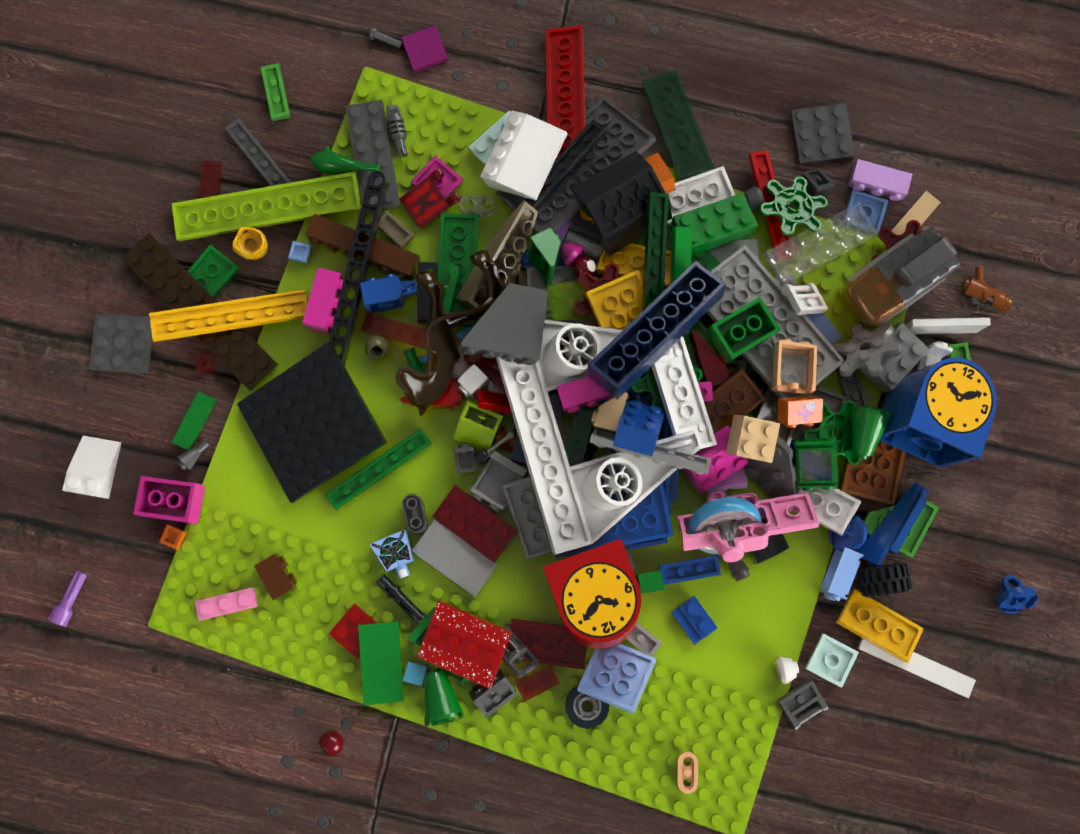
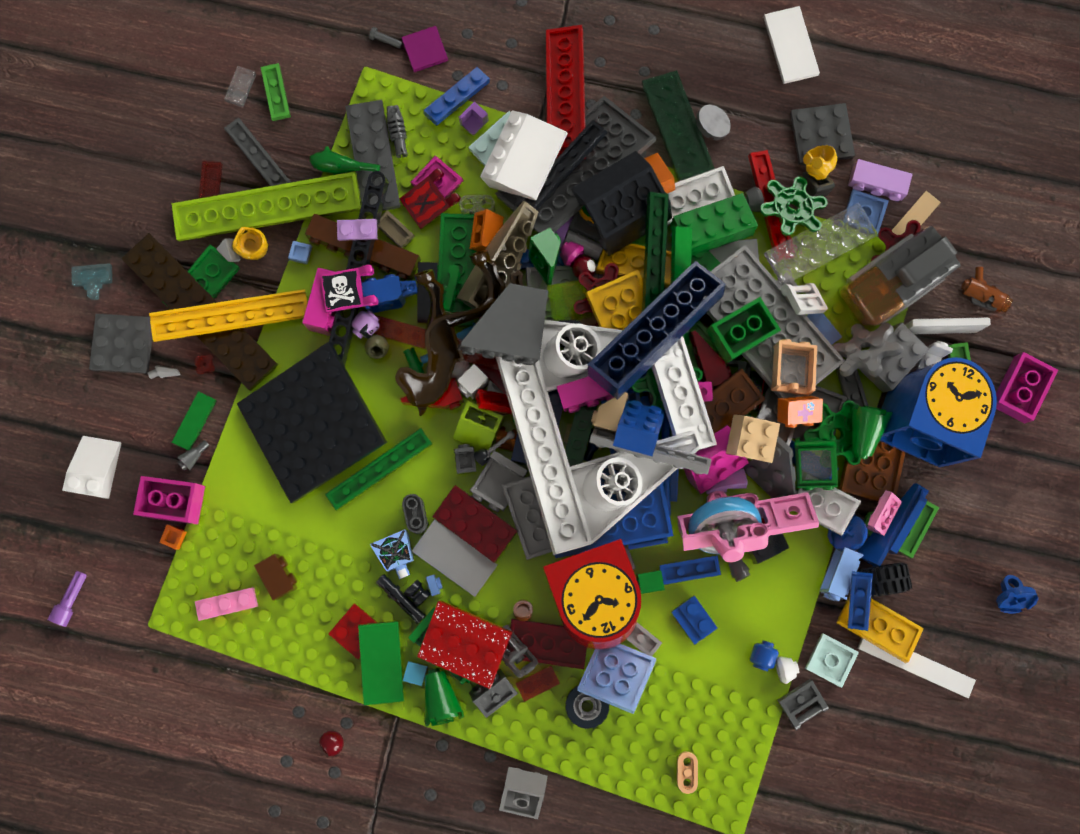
none -> clear light blue hinge [72,263,112,300]
none -> light grey bar [148,365,181,379]
none -> light grey slope [217,239,240,262]
none -> clear plate [224,66,256,107]
none -> flag [321,265,379,313]
none -> lavender plate [337,219,378,241]
none -> lavender head [351,310,380,339]
none -> black wheel [404,580,431,607]
none -> blue plate [424,67,490,126]
none -> medium blue plate [426,575,443,596]
none -> medium lavender panel [459,101,489,135]
none -> orange brick [470,209,504,252]
none -> light grey slope [499,767,548,819]
none -> dark orange tile [513,600,533,621]
none -> flat silver tile [696,104,731,141]
none -> blue head [750,640,779,672]
none -> white tile [763,6,820,84]
none -> yellow hair [803,145,838,180]
none -> blue tile [848,571,873,631]
none -> bright pink bracket [867,490,902,536]
none -> dark pink brick [996,352,1058,424]

